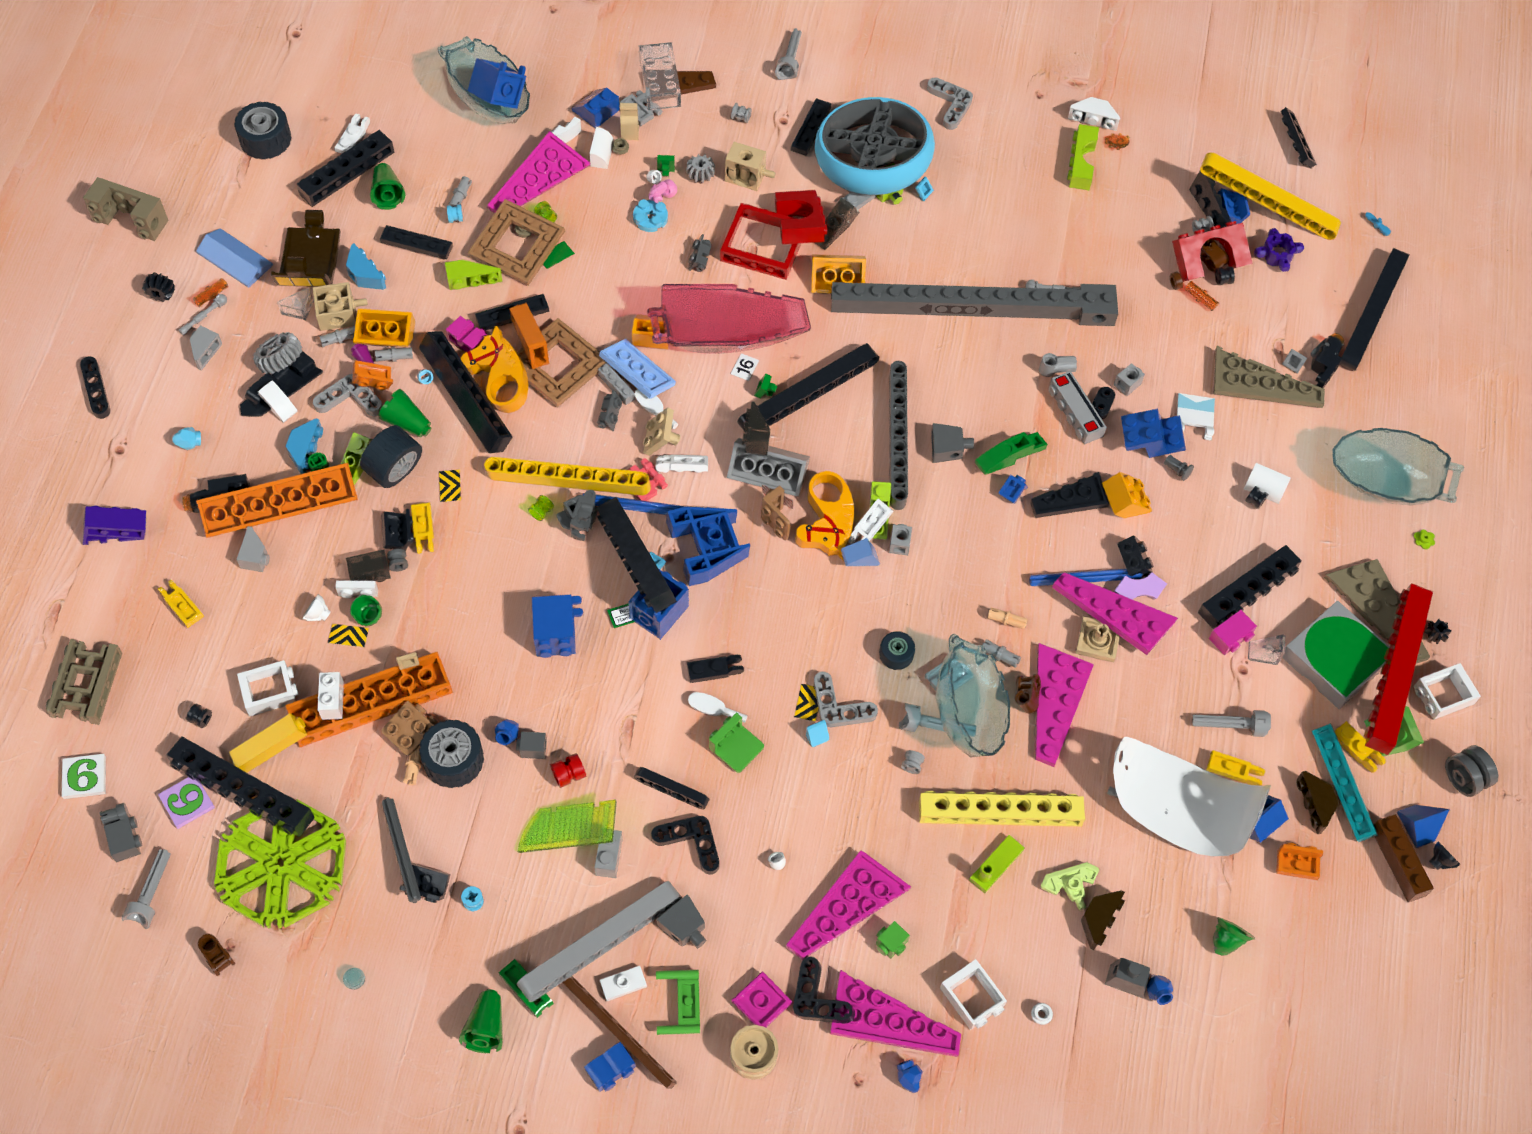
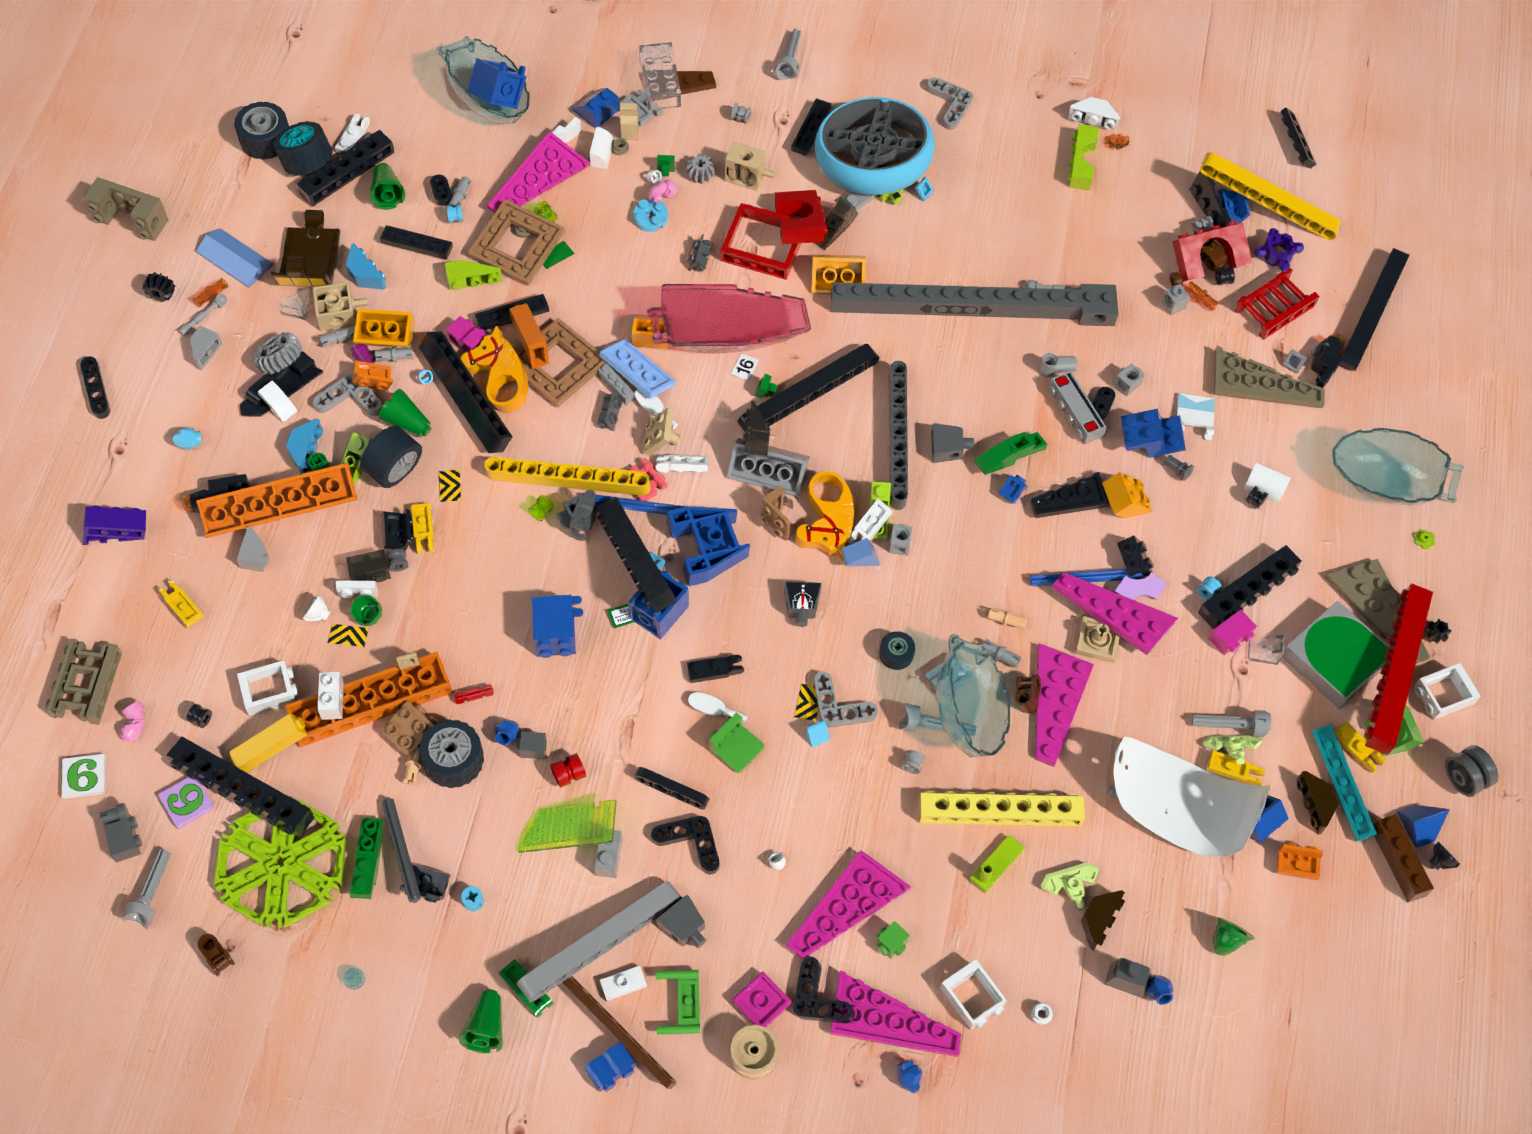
dark azure piece [1365,212,1391,236] -> none
none -> bright pink arm [121,701,145,742]
none -> black wheel [273,121,333,176]
none -> green slope [350,818,383,899]
none -> black plate [430,174,452,206]
none -> red axle [454,684,494,704]
none -> torso [784,581,822,627]
none -> light grey brick [1161,284,1190,315]
none -> medium azure wheel [1197,576,1222,600]
none -> yellowish green piece [1203,734,1262,764]
none -> red fence [1235,268,1320,340]

